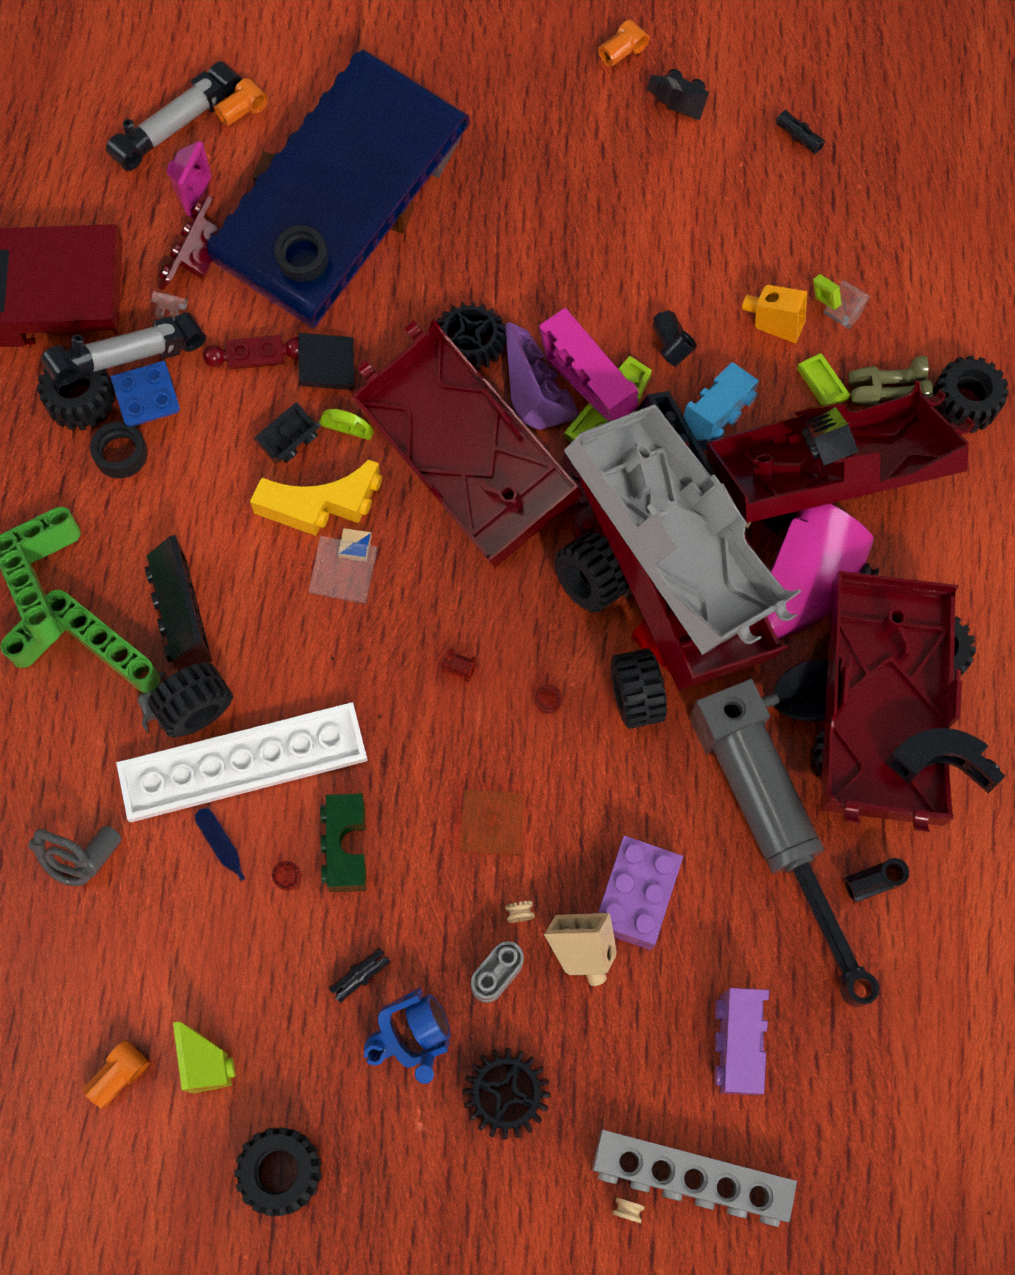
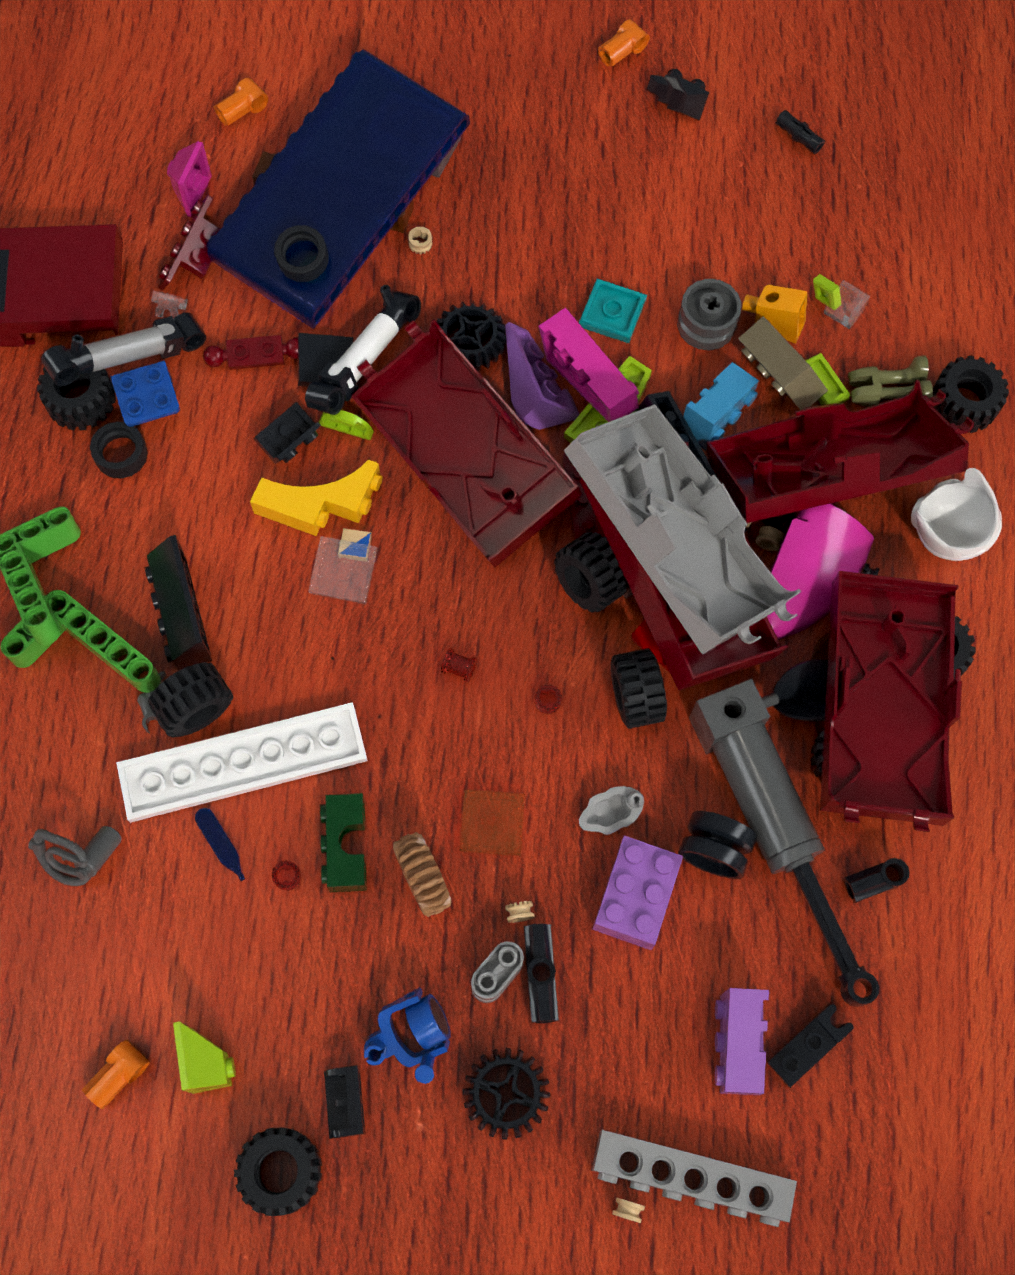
piece [106,61,243,171] -> none
black pin [329,947,391,1003] -> none
tan torso [544,913,617,986] -> none
black piece [653,310,697,367] -> none
black brick [801,407,859,466] -> none
black arch [885,728,1005,794] -> none
none -> piece [305,285,421,415]
none -> black hinge [324,1065,366,1139]
none -> medium nougat gear [393,832,451,917]
none -> tan bush [408,227,432,254]
none -> black piece [524,923,559,1024]
none -> teal tile [579,279,647,343]
none -> light grey arm [579,786,644,835]
none -> dark grey wheel [677,279,742,351]
none -> black wheel [678,811,757,879]
none -> dark tan wedge [738,316,828,410]
none -> tan bush [755,526,784,551]
none -> black plate [767,1003,854,1088]
none -> white piece [911,468,1002,561]

